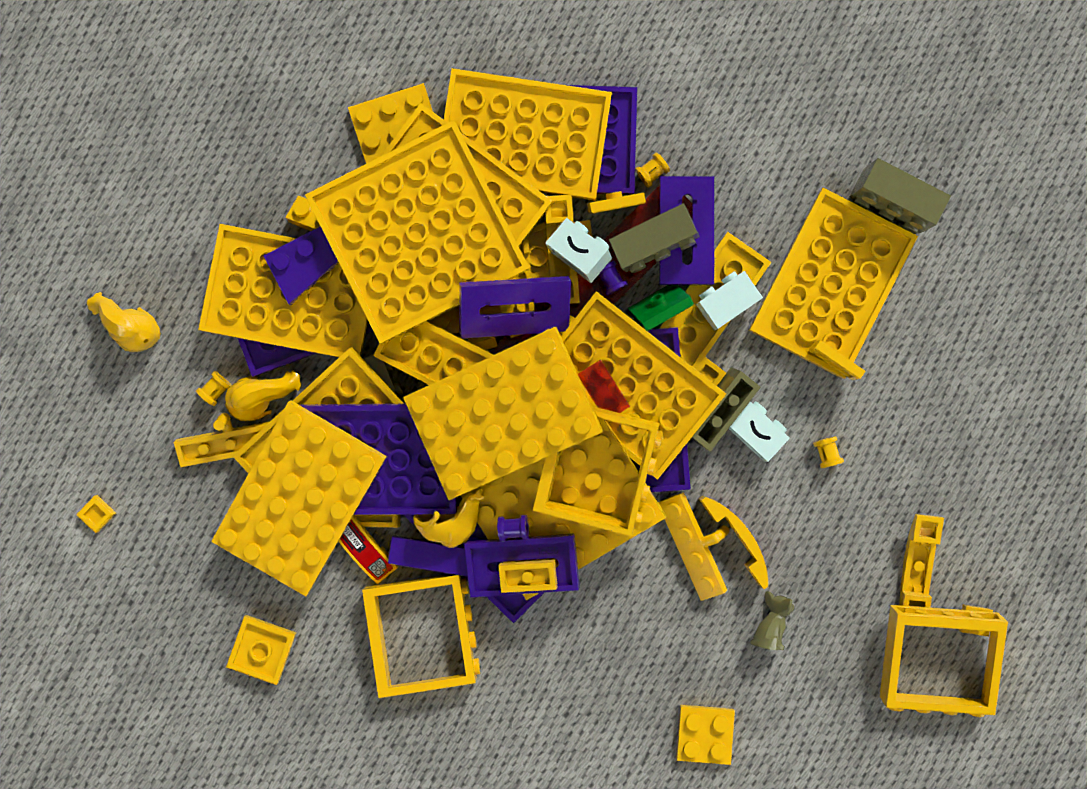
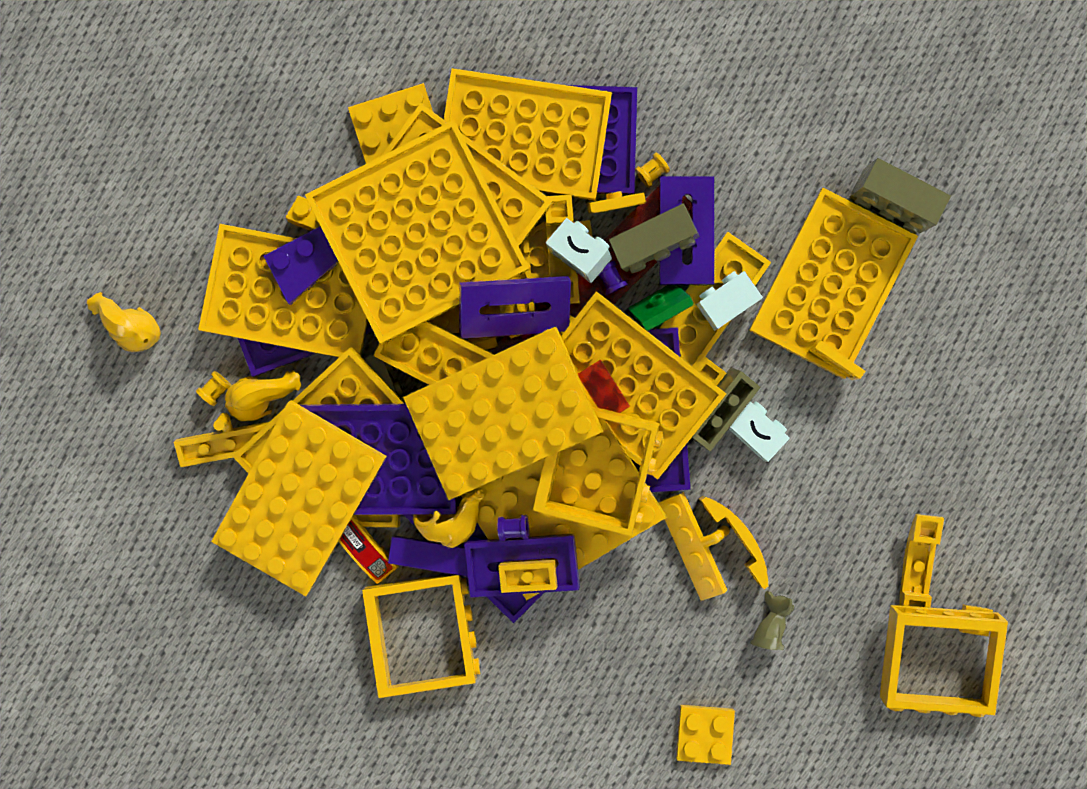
yellow tile [77,495,116,533] -> none
yellow plate [226,615,296,685] -> none
yellow bush [813,436,844,468] -> none

